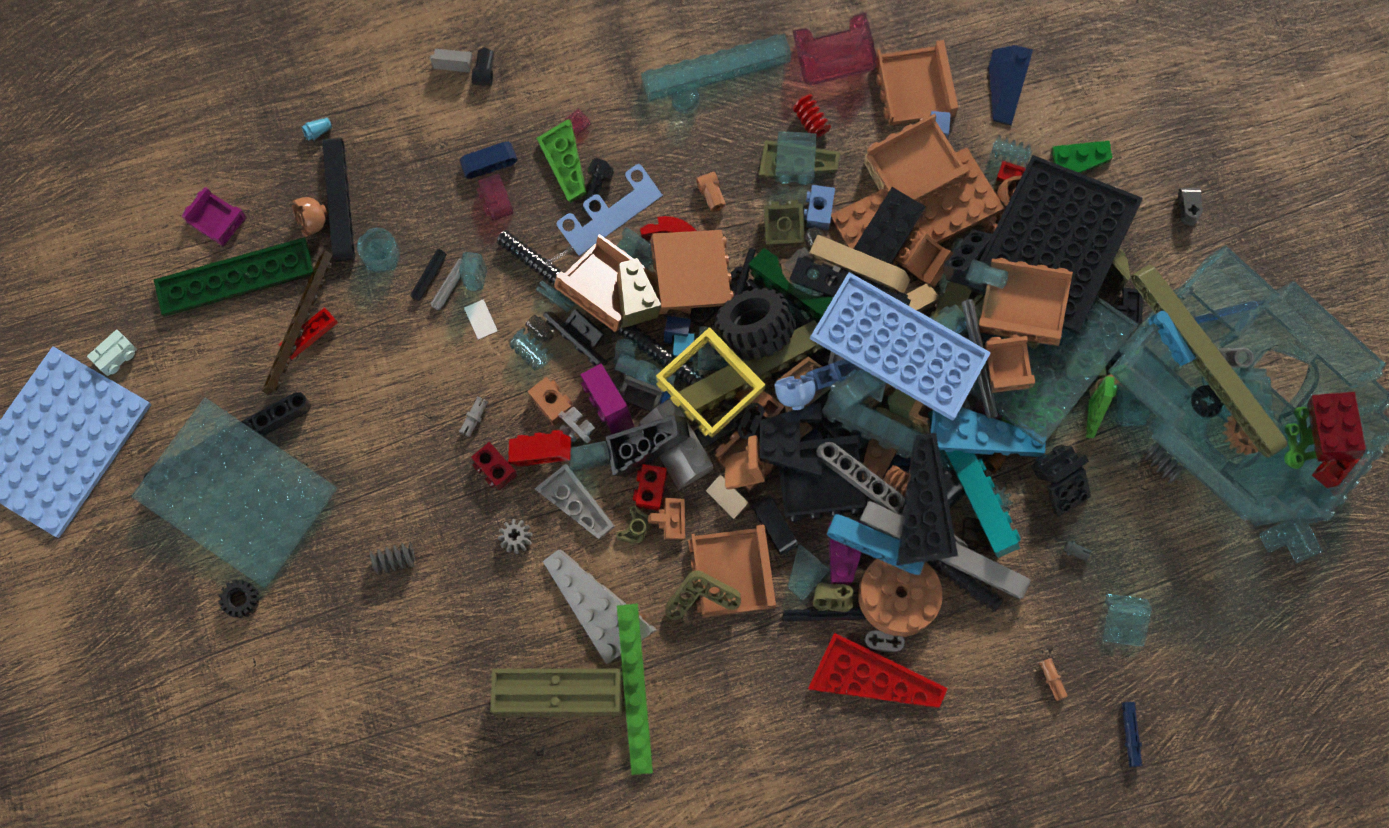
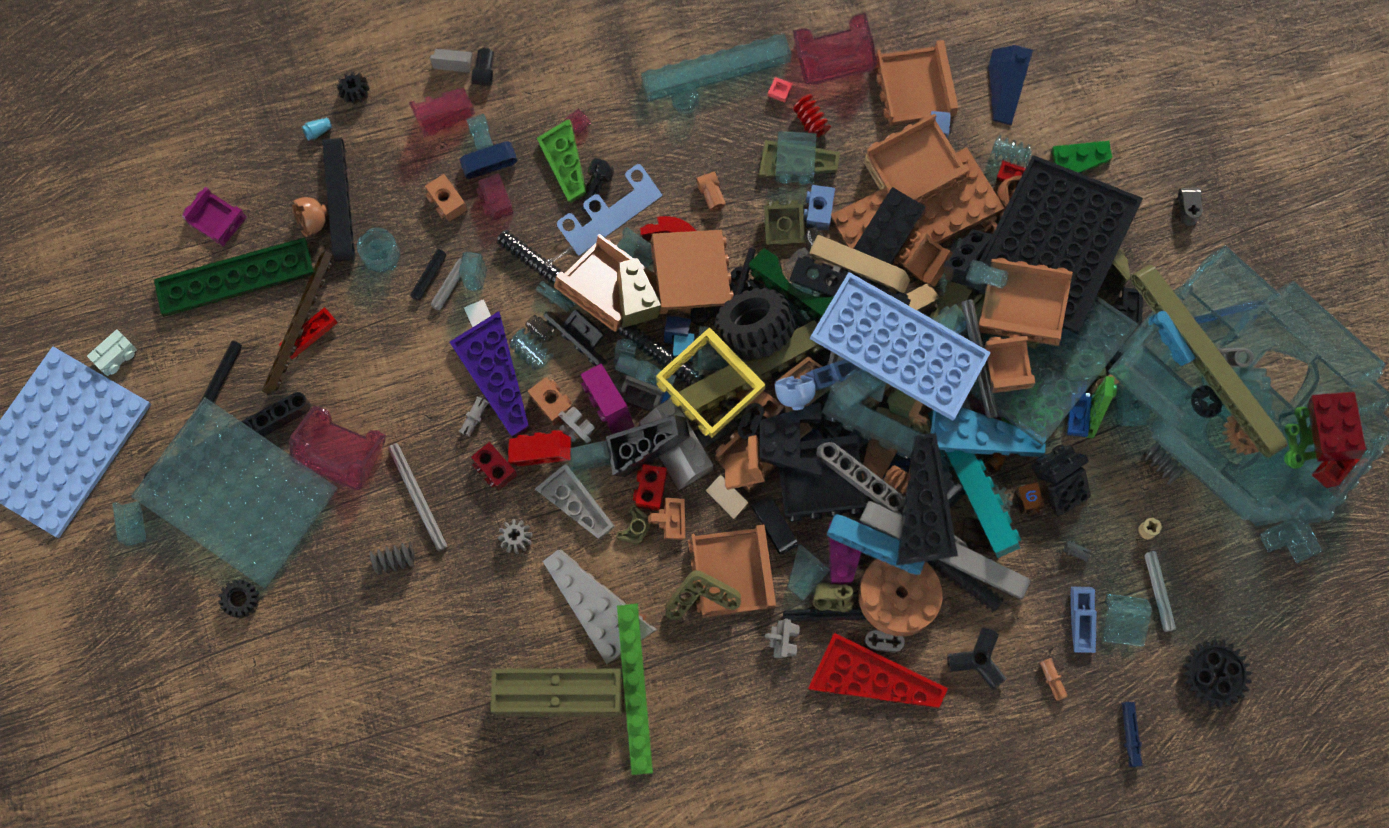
none -> clear light blue panel [112,501,146,546]
none -> black axle [179,341,242,448]
none -> clear pink windscreen [289,405,386,490]
none -> black gear [337,71,370,105]
none -> light grey axle [388,443,447,551]
none -> clear pink wedge [409,88,475,138]
none -> nougat brick [425,174,467,222]
none -> dark purple wing [449,311,529,438]
none -> clear light blue piece [466,114,493,150]
none -> light grey hips [765,619,800,659]
none -> coral plate [768,77,792,103]
none -> black piece [947,627,1007,690]
none -> reddish brown brick [1015,482,1045,516]
none -> blue hinge [1067,381,1092,437]
none -> medium blue slope [1071,587,1096,653]
none -> tan bush [1138,518,1162,540]
none -> light grey axle [1144,551,1176,632]
none -> black gear [1182,639,1252,709]

